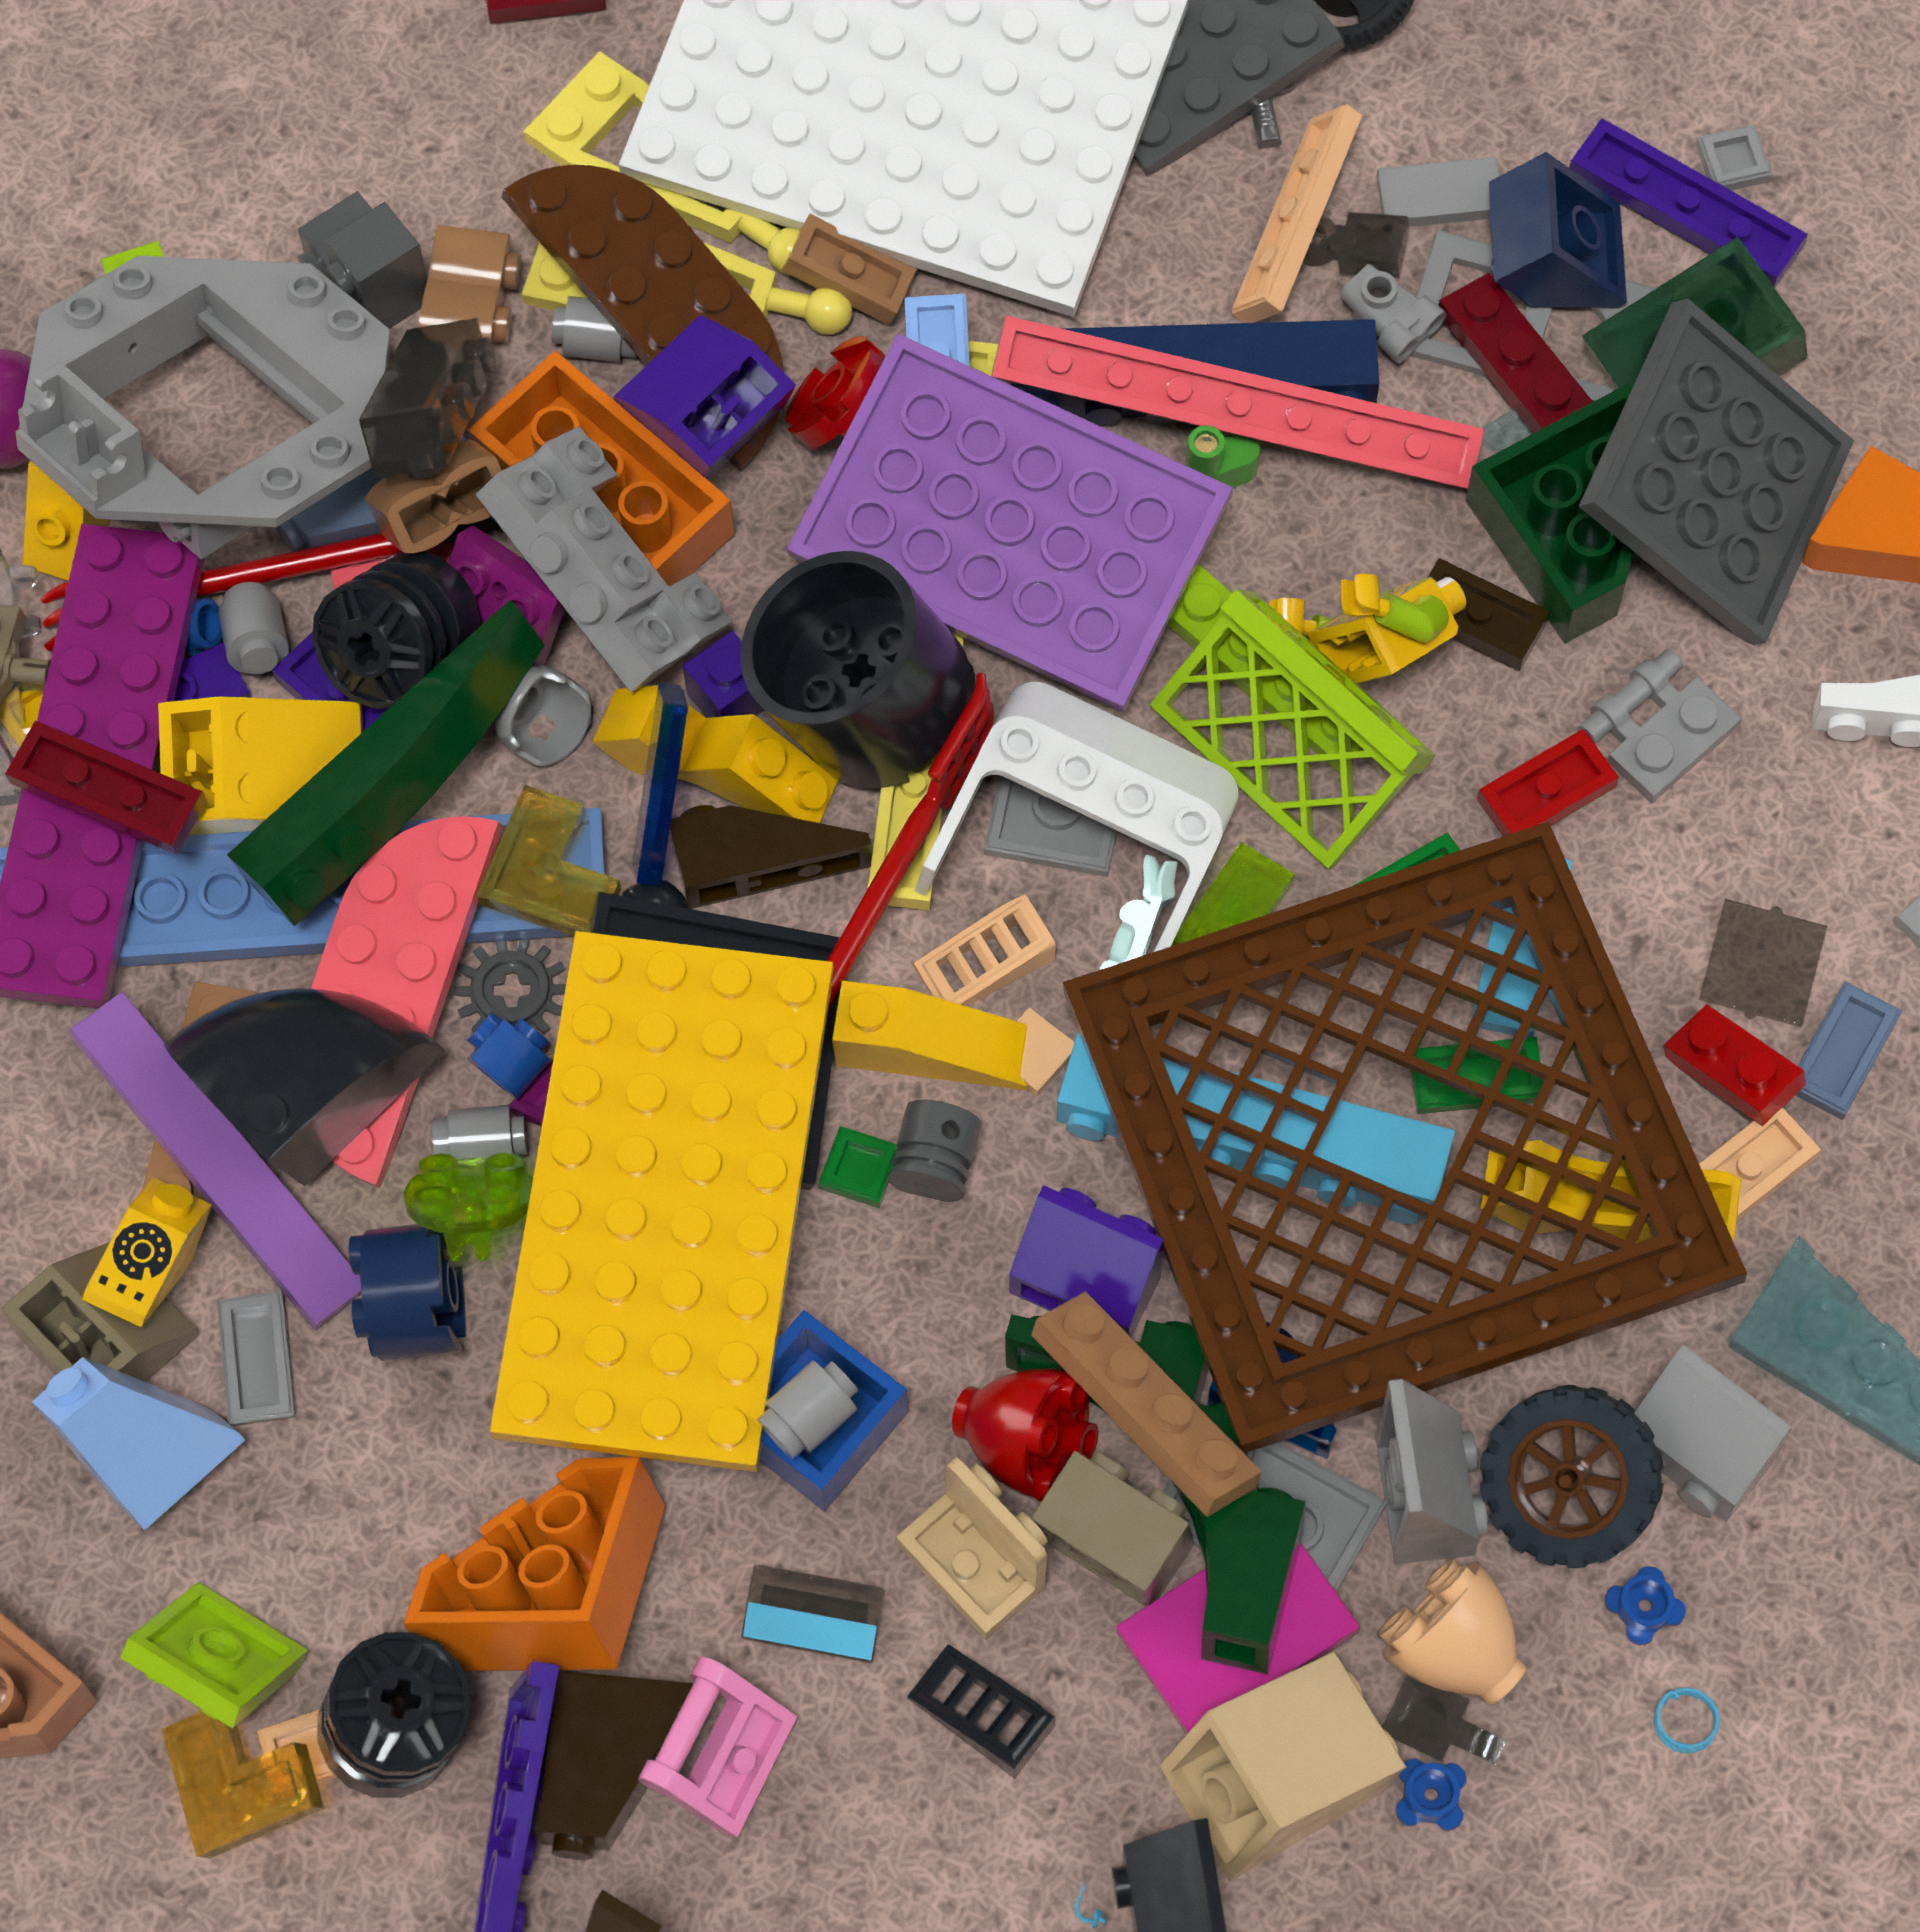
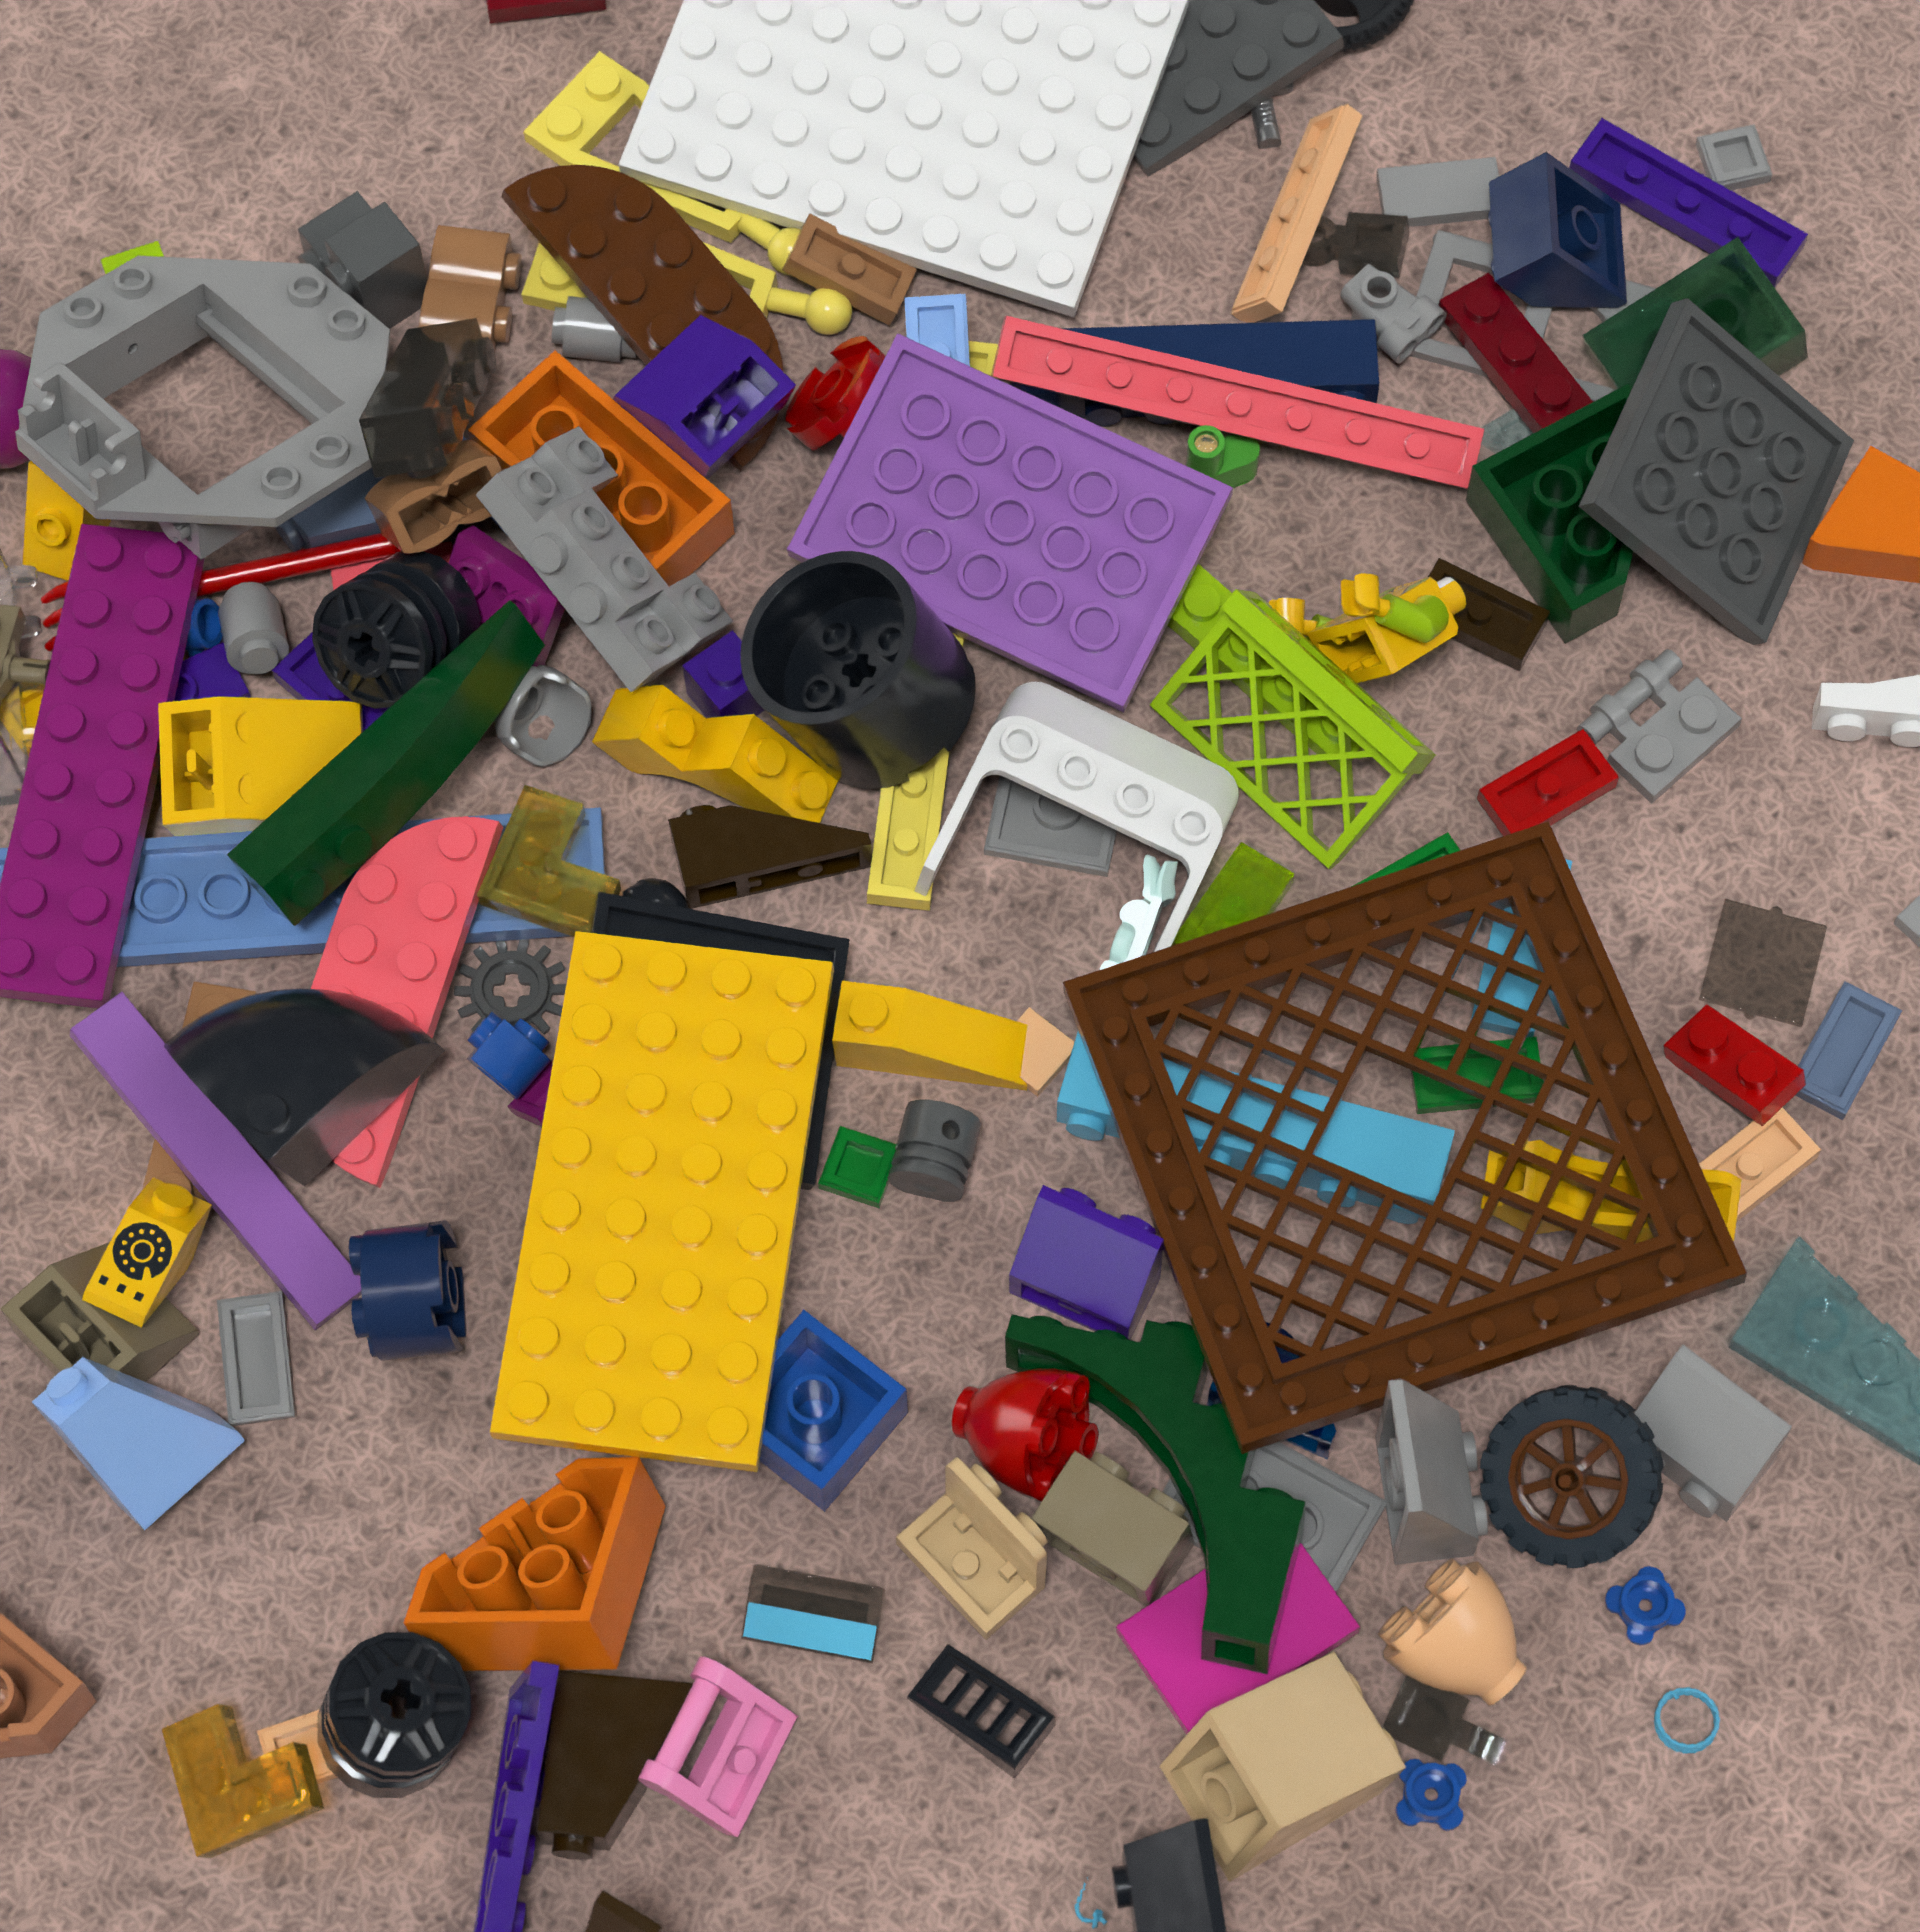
dark red plate [5,720,207,855] -> none
lime plate [120,1582,308,1728] -> none
clear neon green plate [403,1153,533,1262] -> none
light grey brick [432,1104,528,1174] -> none
clear blue tile [632,683,688,885] -> none
light grey brick [757,1360,858,1460] -> none
red piece [827,673,994,1009] -> none
light nougat slope [913,894,1056,1006] -> none
medium nougat plate [1031,1291,1262,1517] -> none

